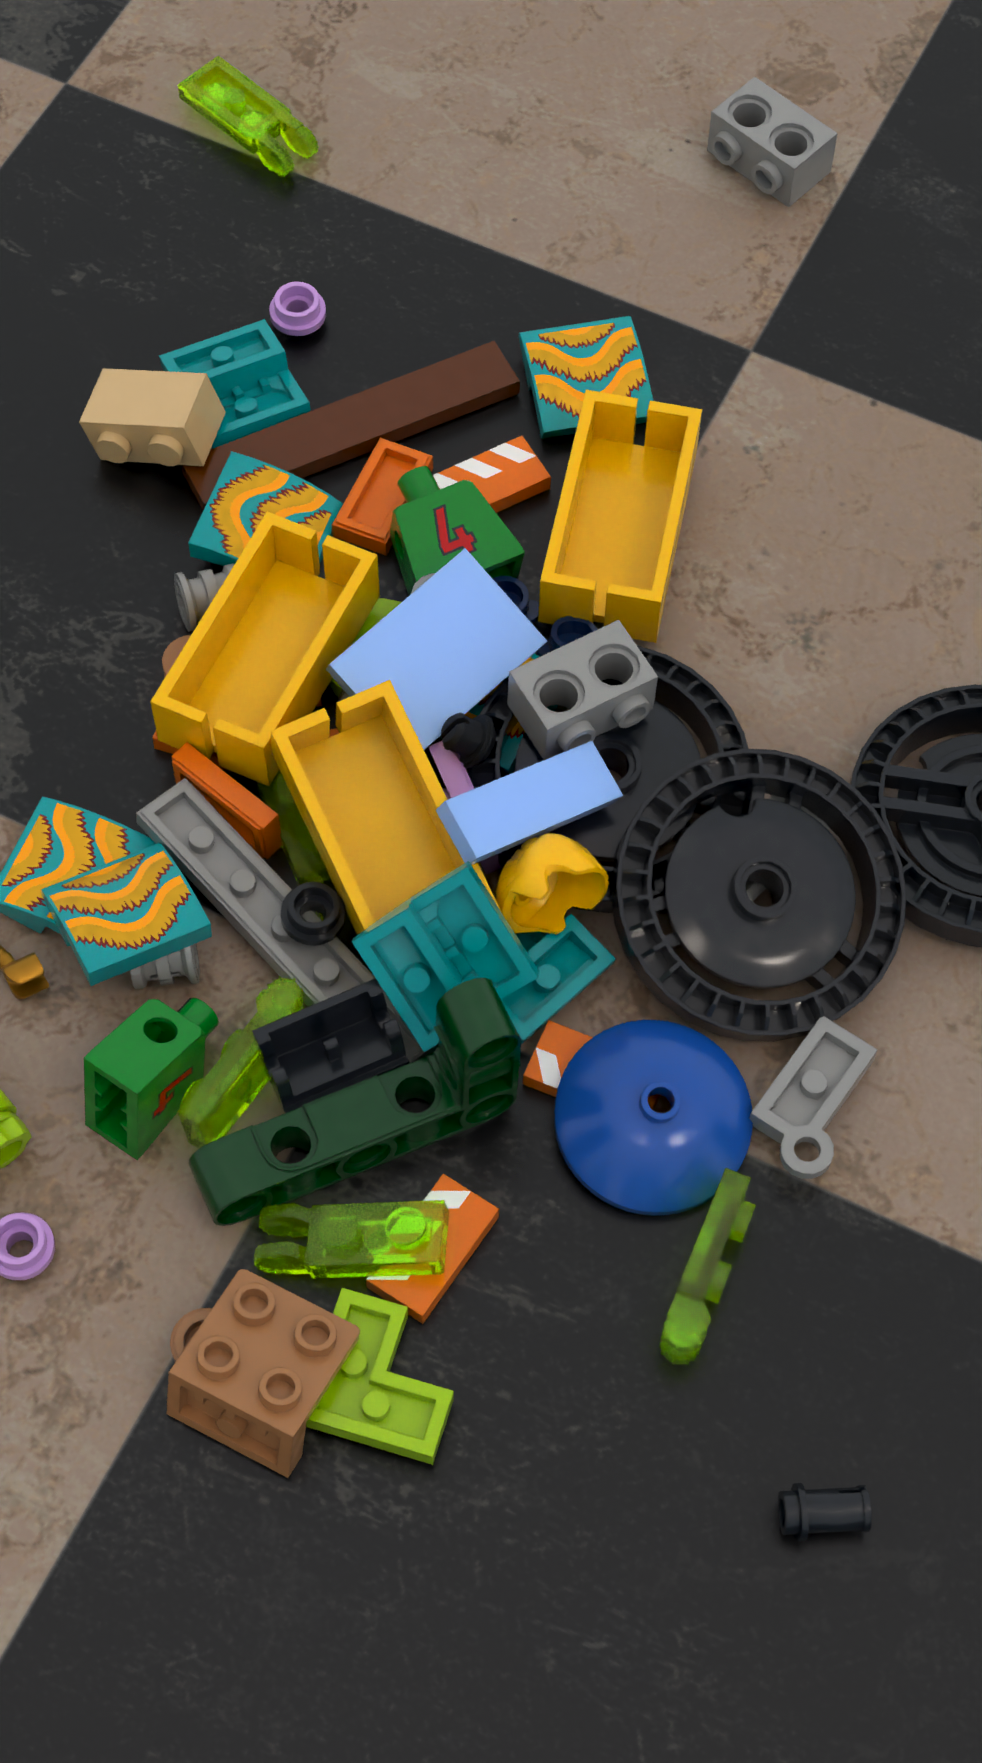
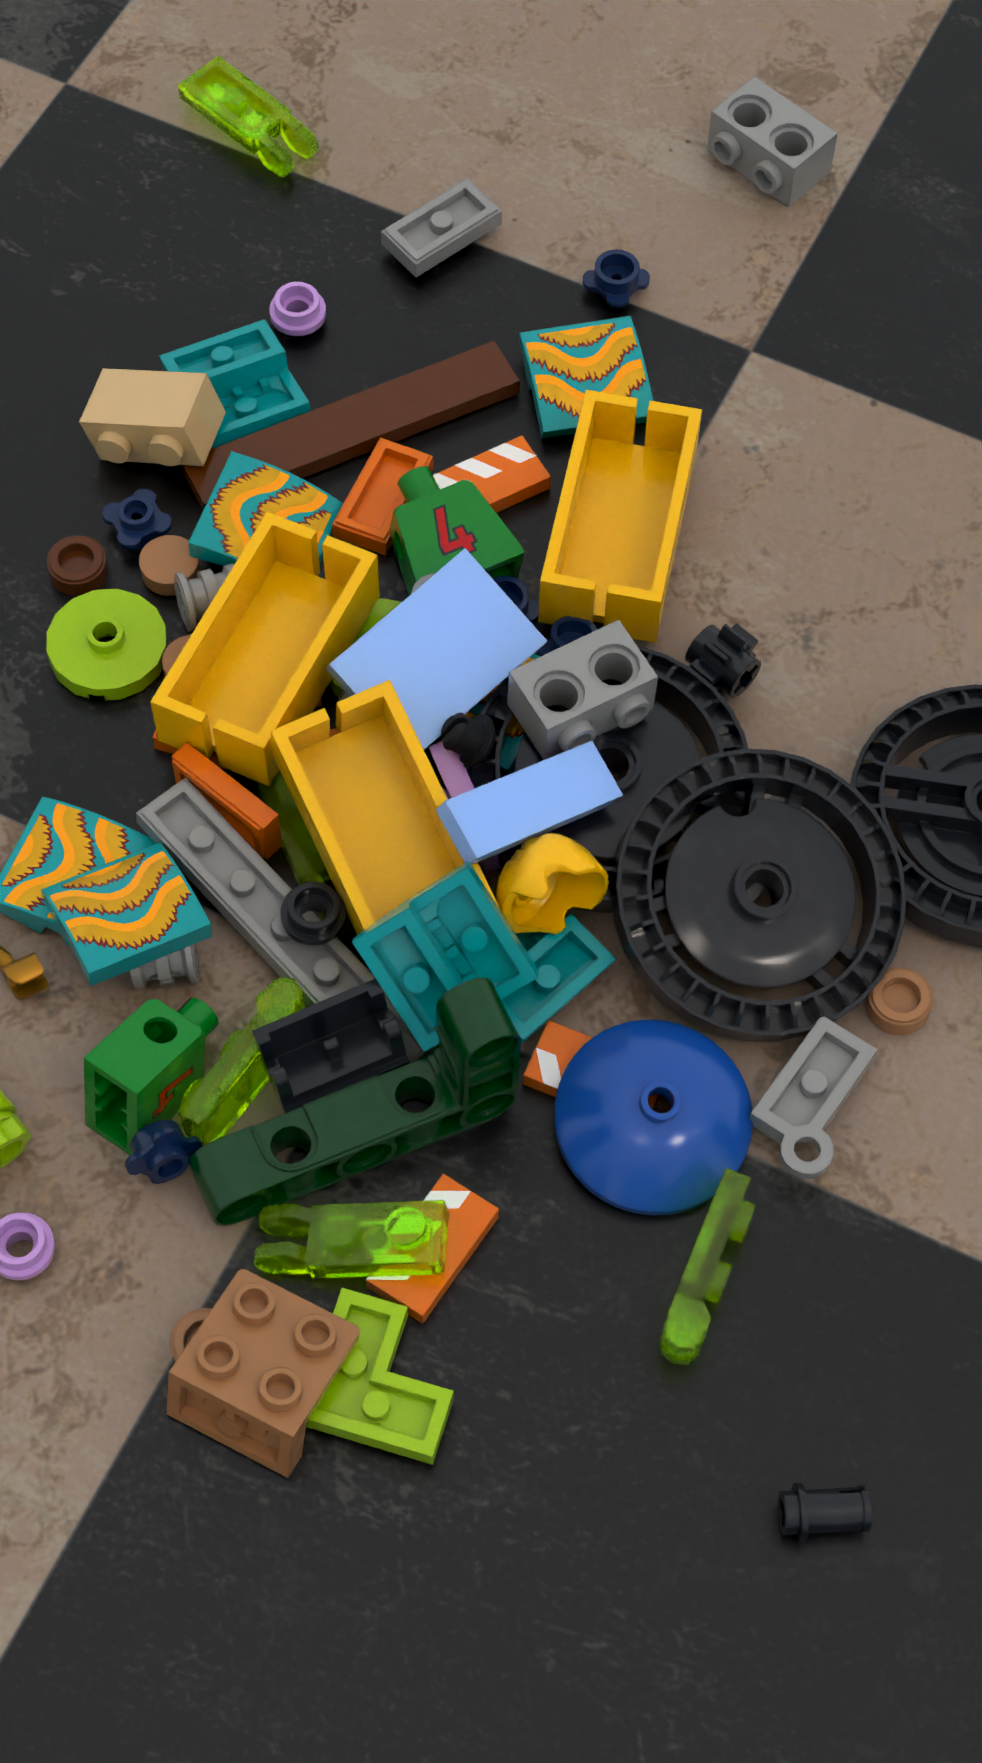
none -> reddish brown tile [46,535,108,596]
none -> lime plate [46,589,168,700]
none -> dark blue plate [102,489,172,550]
none -> dark blue plate [125,1120,203,1184]
none -> medium nougat tile [139,535,200,596]
none -> light grey plate [381,178,502,277]
none -> dark blue plate [583,249,650,308]
none -> black gear [685,623,761,698]
none -> medium nougat tile [865,967,933,1035]

